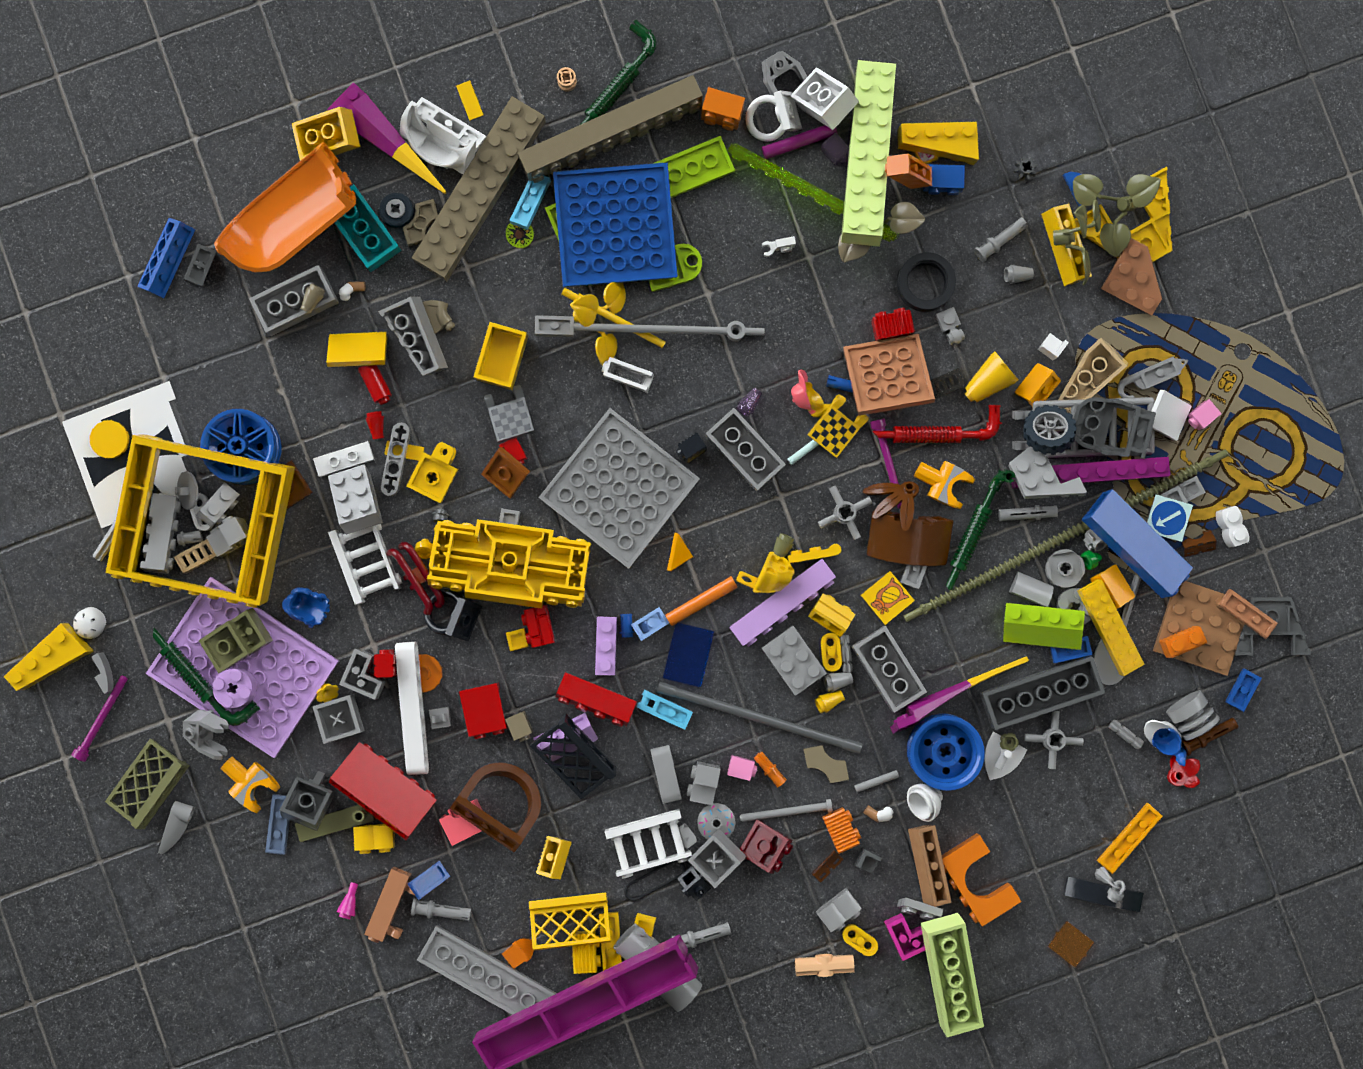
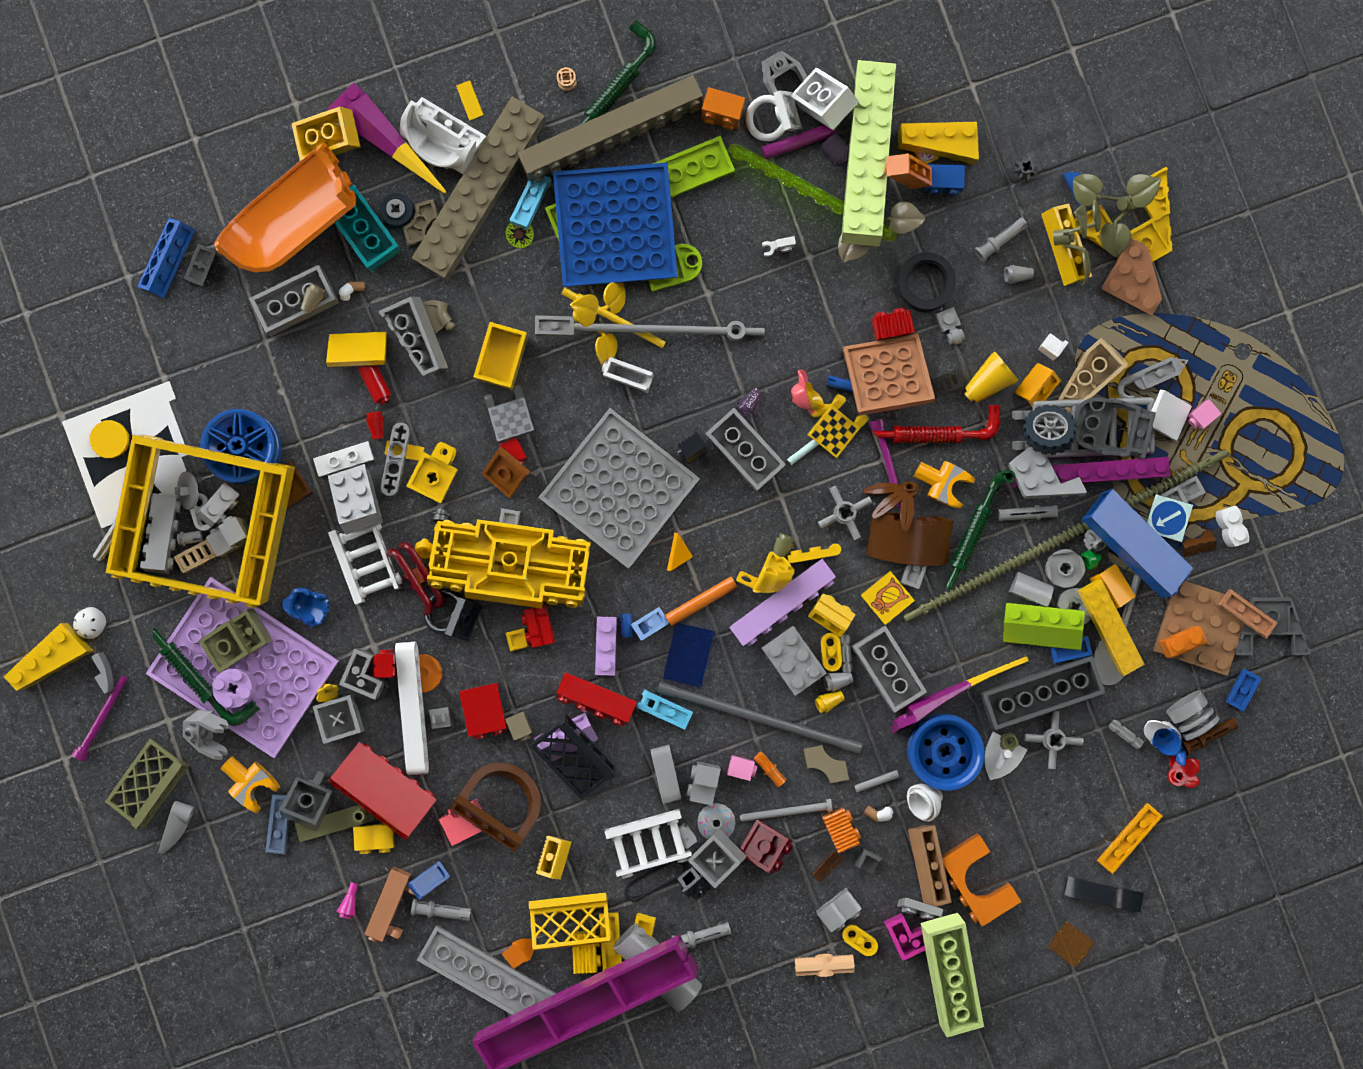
light grey piece [1095,867,1126,903] -> none

